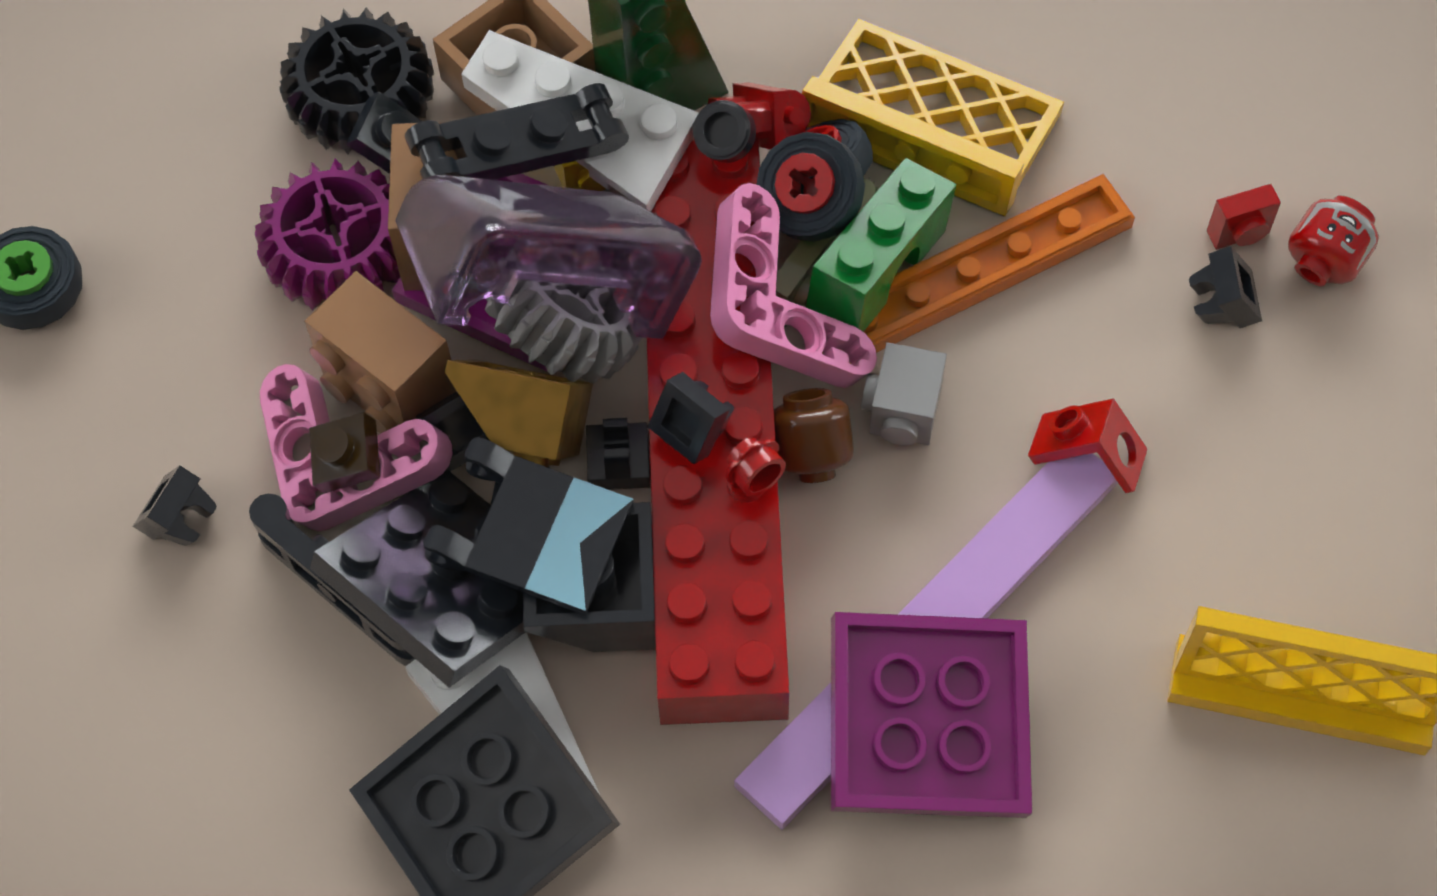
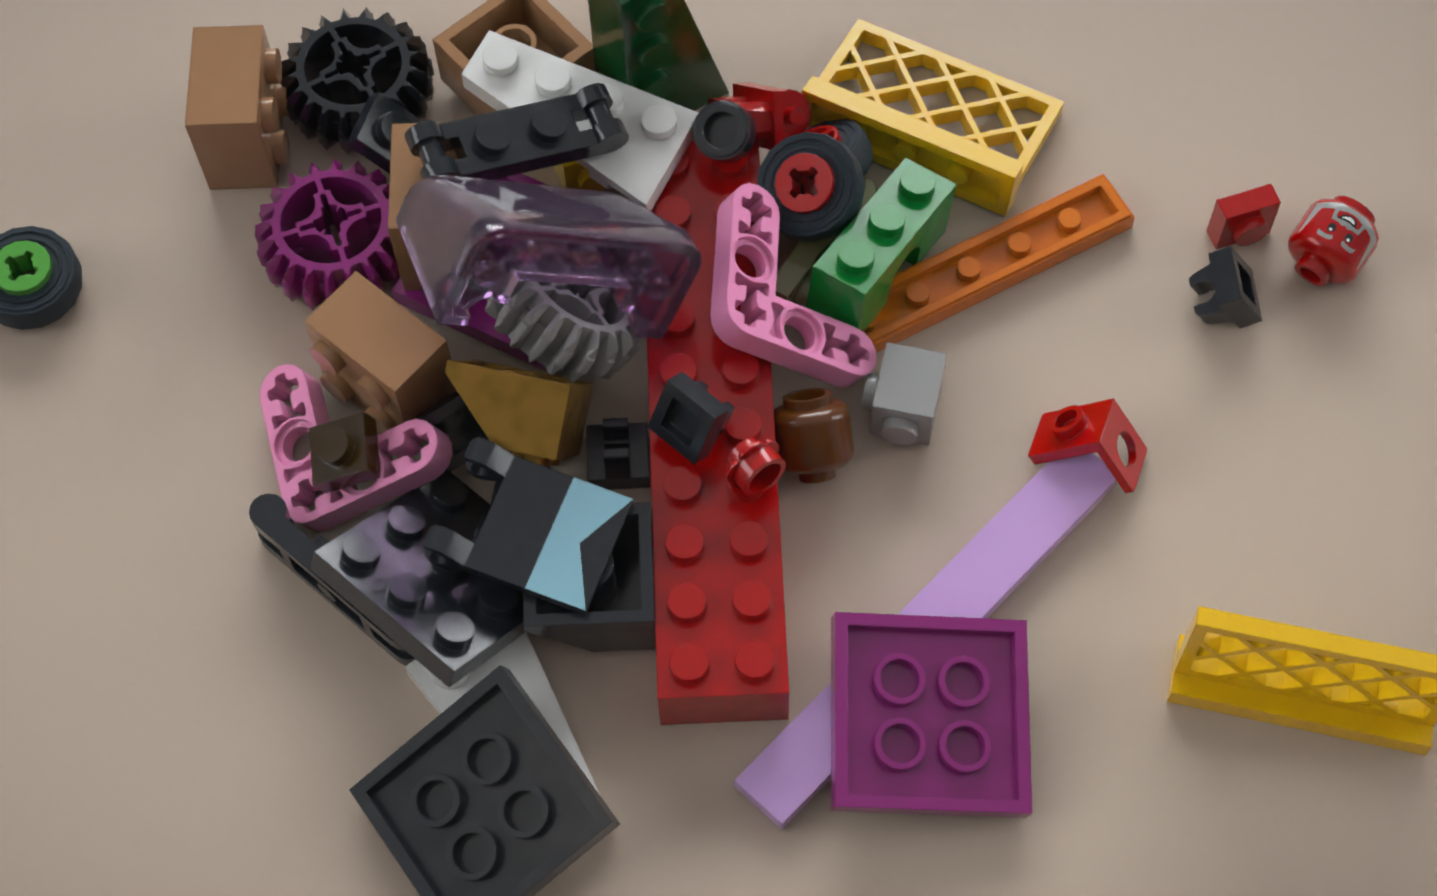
black tile [132,465,217,546] -> none
none -> medium nougat brick [185,25,289,190]

